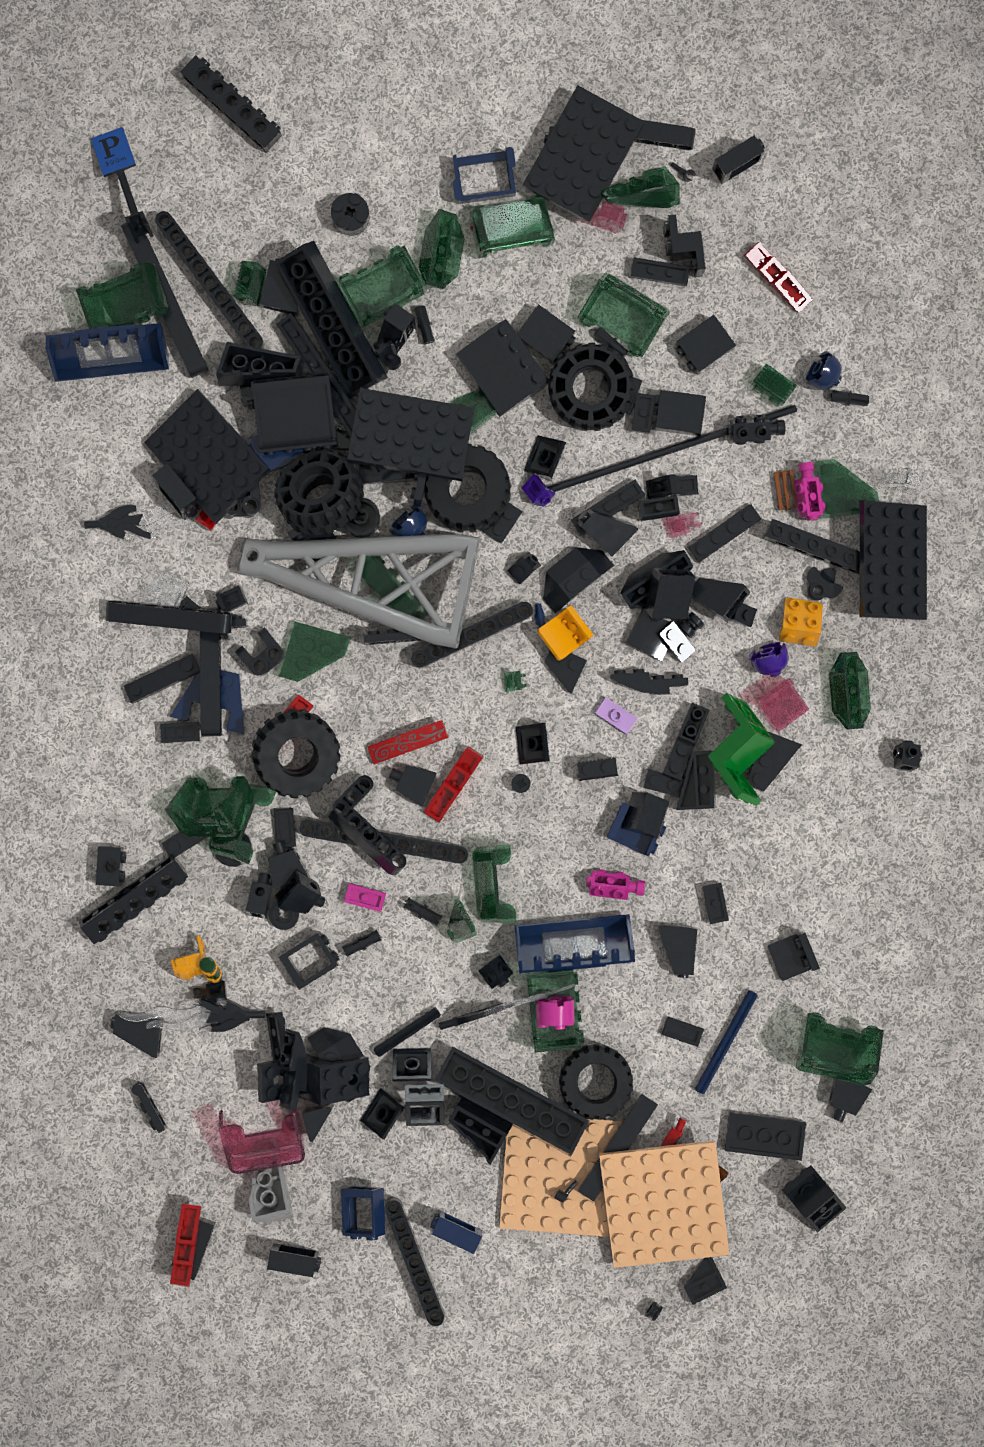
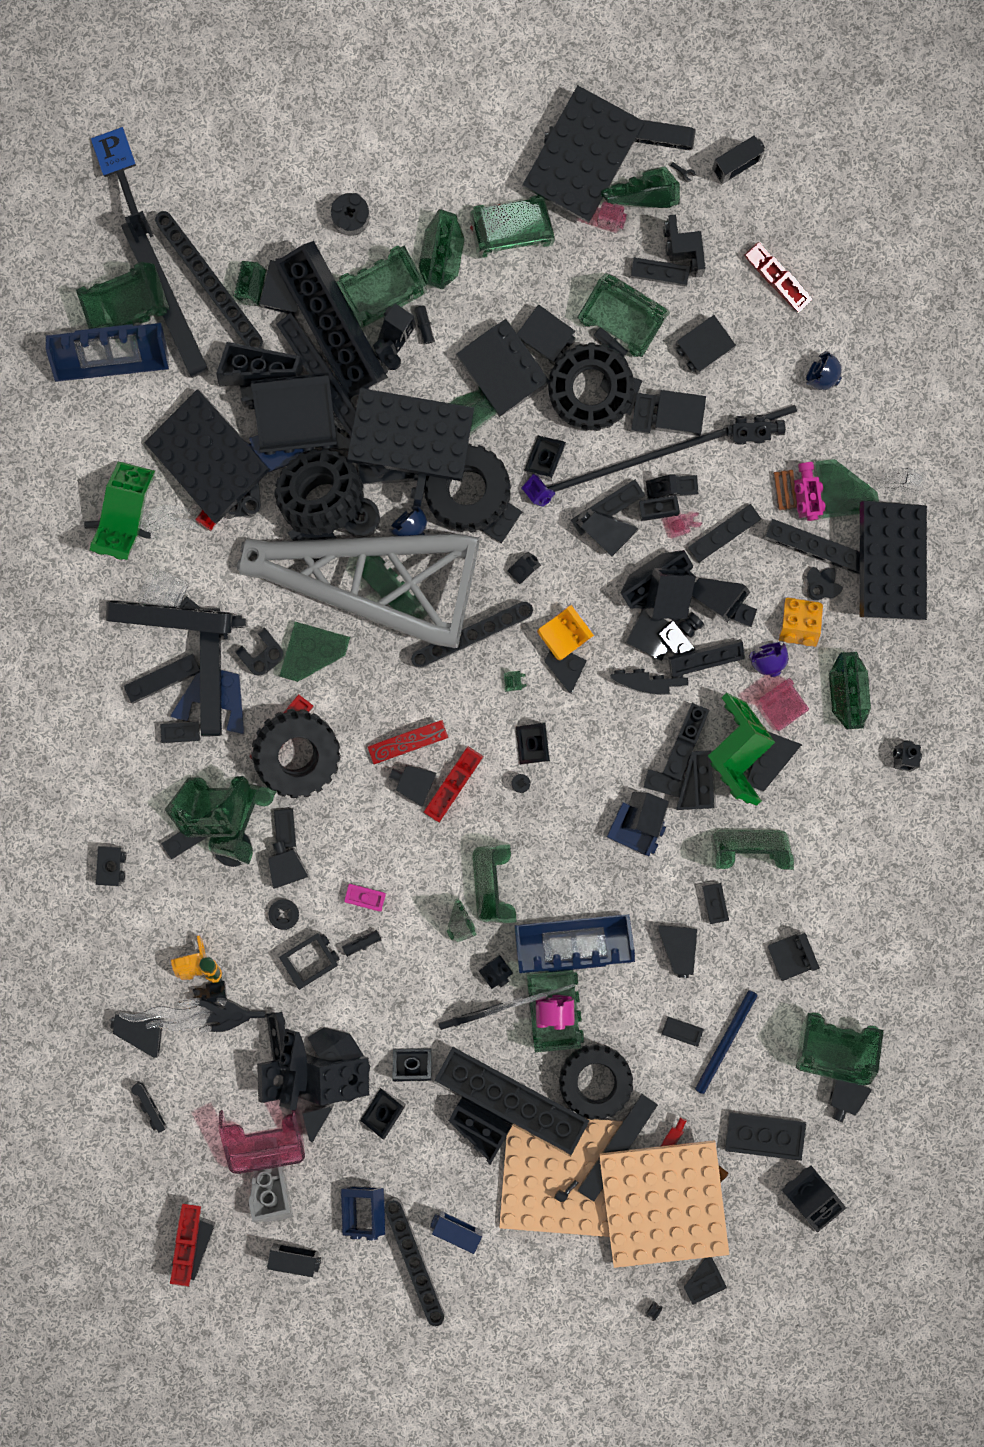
black brick [79,853,188,944] -> none
black window [152,464,200,520] -> none
black brick [180,55,282,153] -> none
black bracket [215,585,248,612] -> none
black torso [245,873,272,919] -> none
black torso [276,870,325,914] -> none
black beam [299,820,468,864] -> none
black beam [328,775,407,875] -> none
black plate [364,629,424,645] -> none
black axle [373,1007,441,1057] -> none
black pin [403,897,443,926] -> none
black window [405,1084,445,1126] -> none
dark blue piece [453,147,516,204] -> none
dark blue piece [534,603,546,628] -> none
black wedge [543,547,615,614] -> none
black brick [577,757,618,781] -> none
dark pink brick [586,869,645,900] -> none
lavender plate [595,697,637,734] -> none
clear green brick [751,363,797,406] -> none
black axle [830,389,869,406] -> none
none -> green bracket [89,461,155,560]
none -> black plate [668,639,745,677]
none -> clear green windscreen [712,829,794,870]

